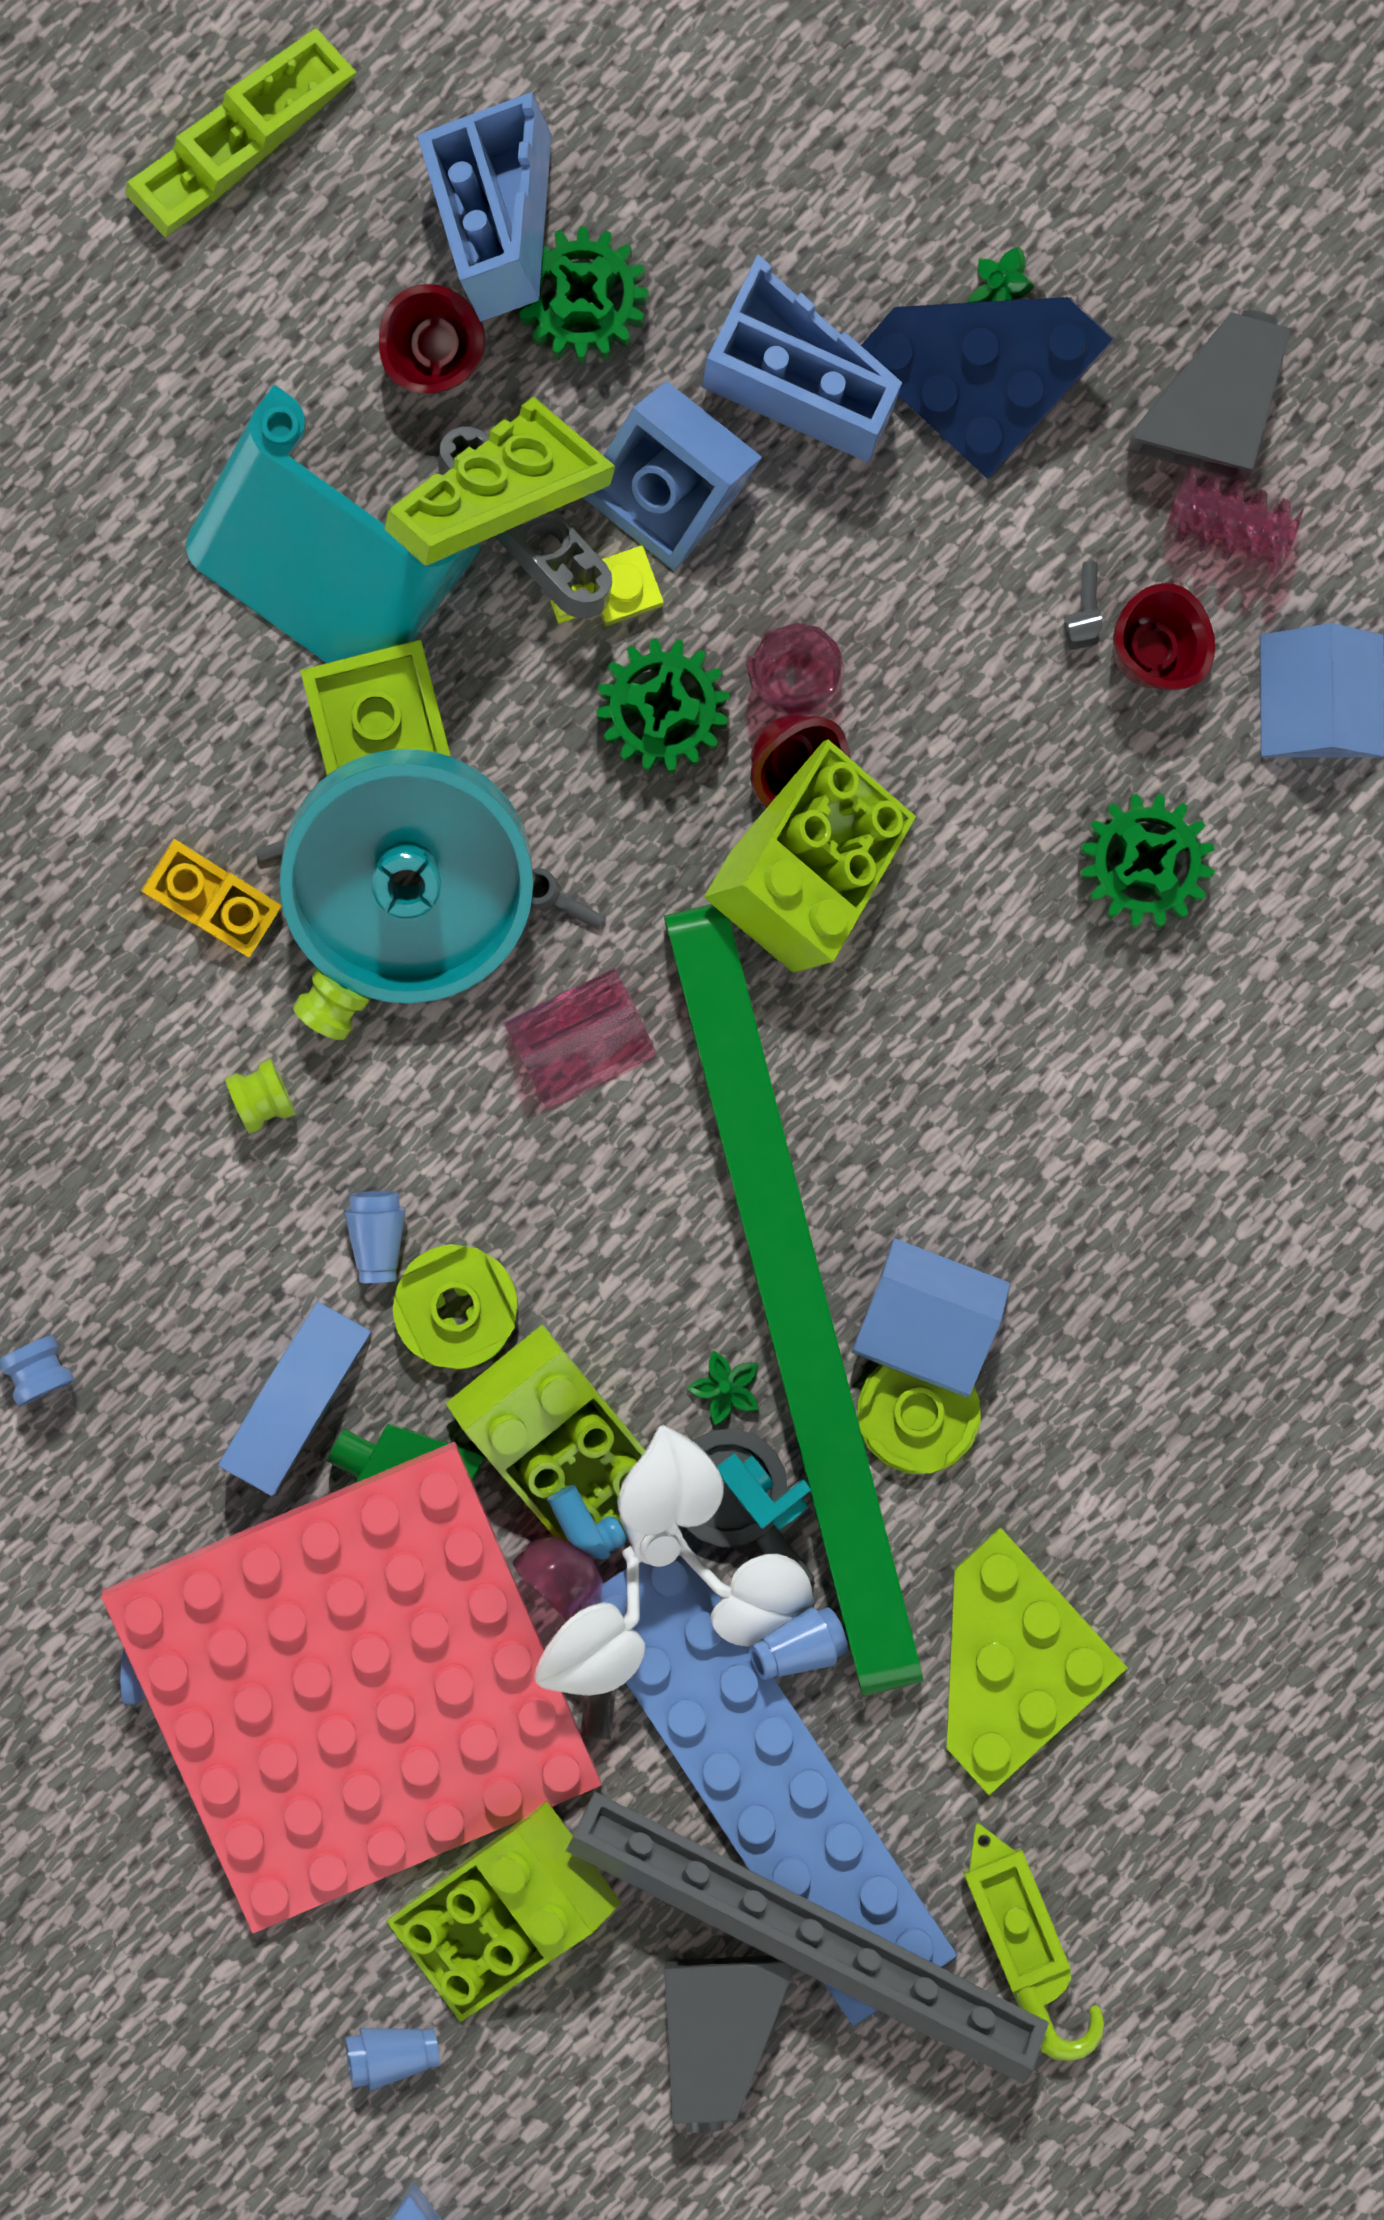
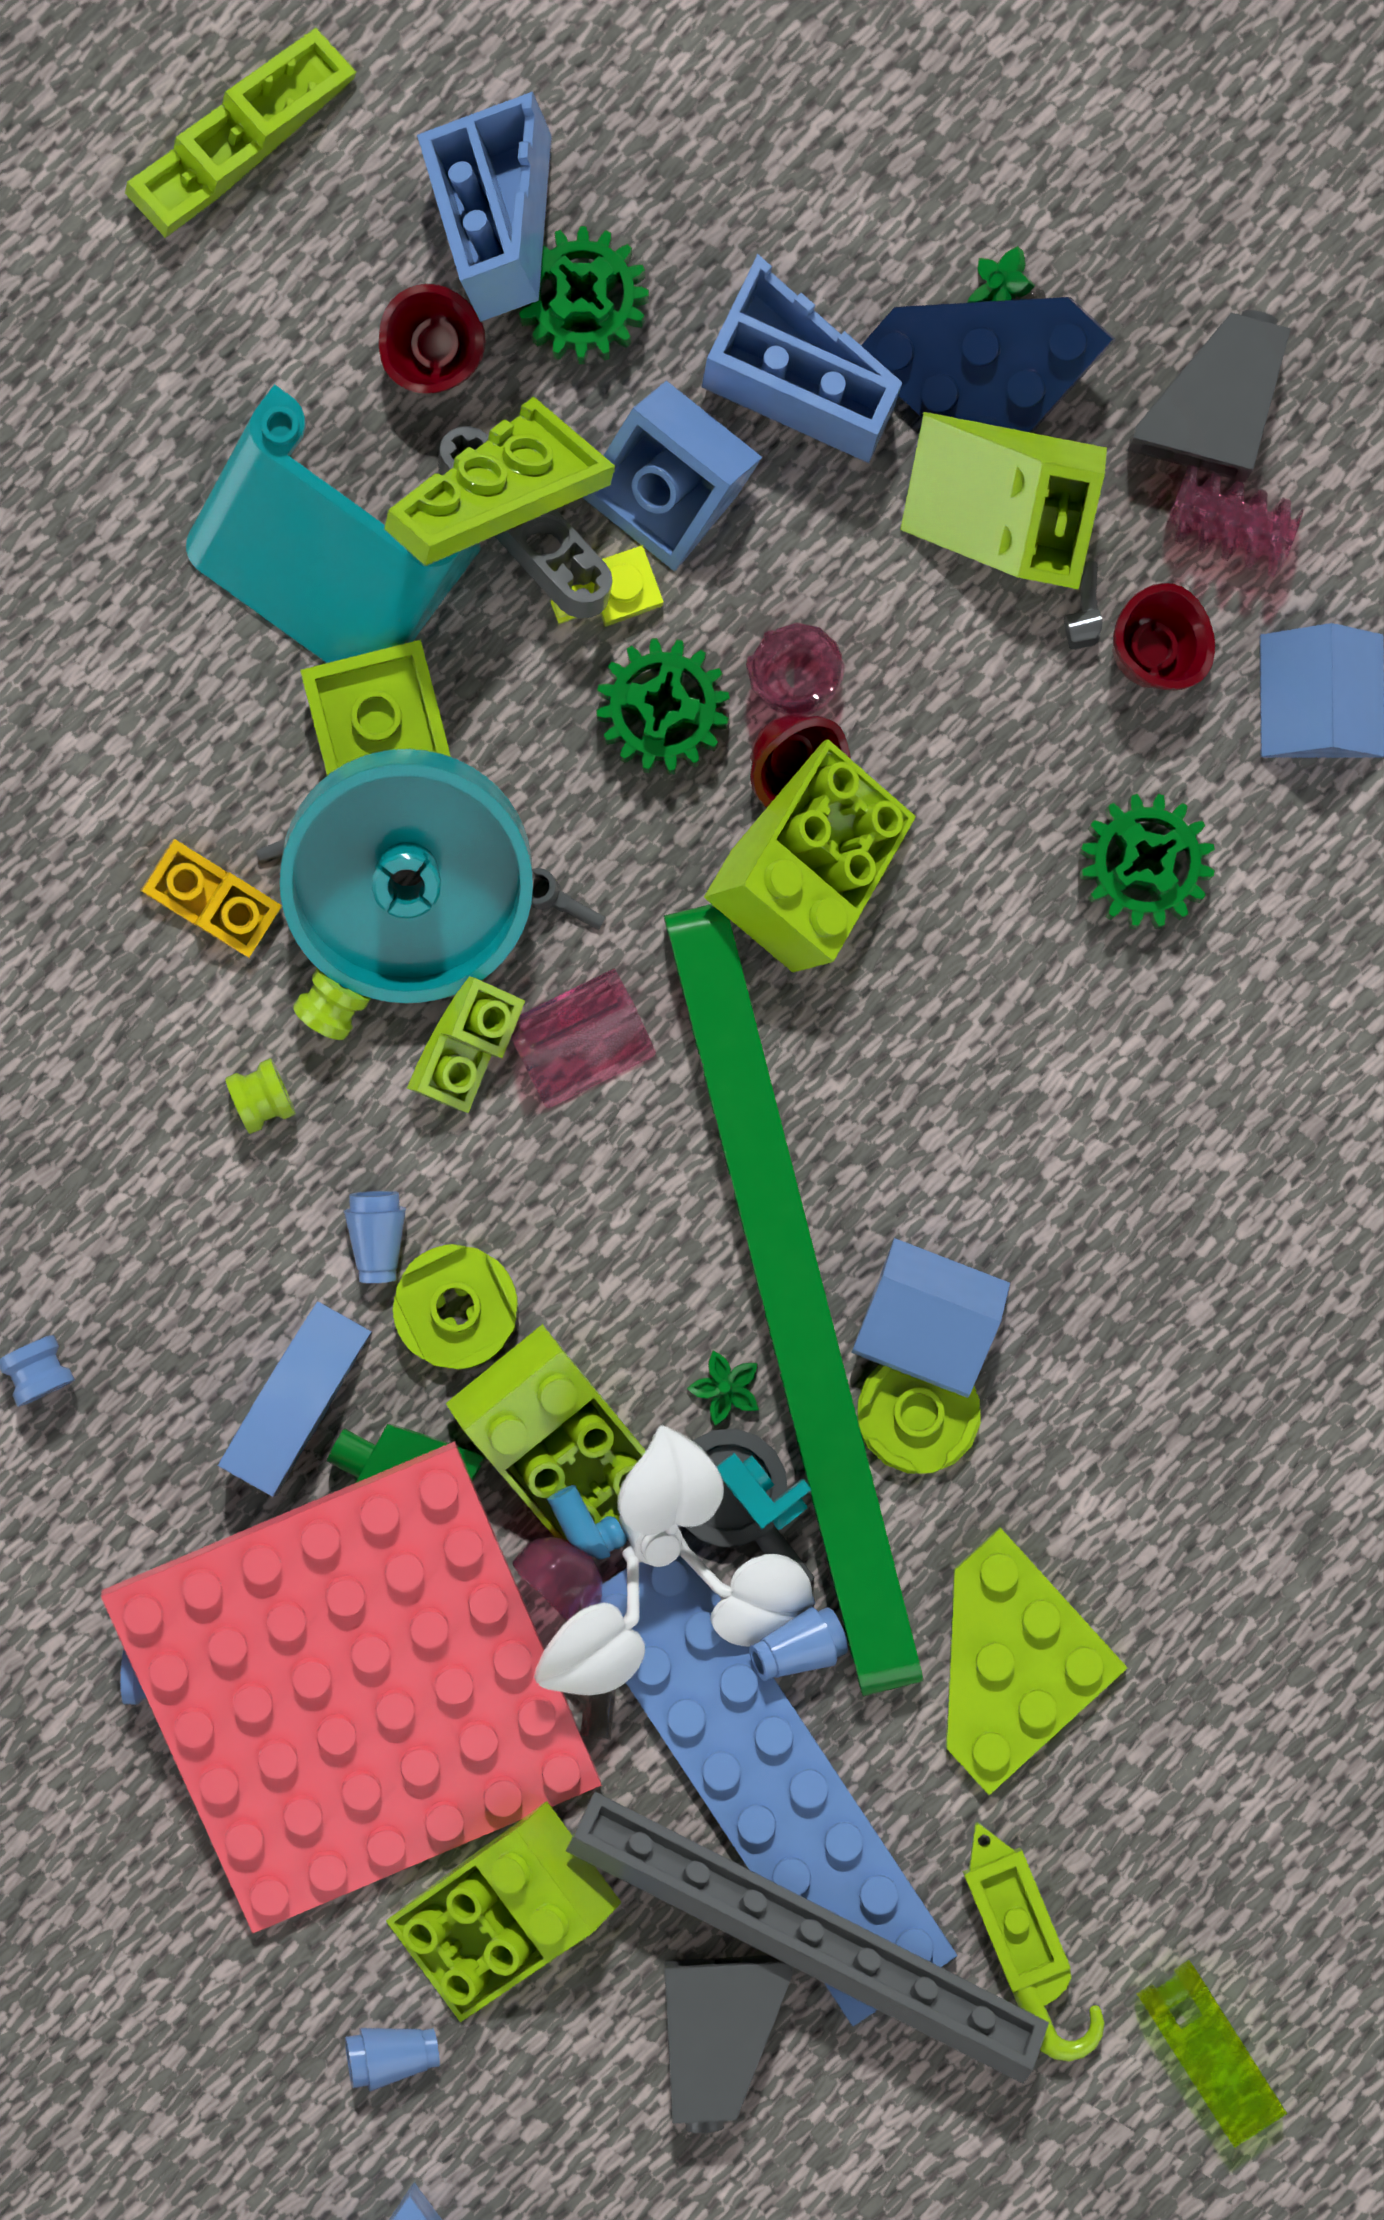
none -> lime slope [407,977,525,1113]
none -> lime slope [900,412,1107,590]
none -> clear neon green plate [1136,1960,1287,2148]

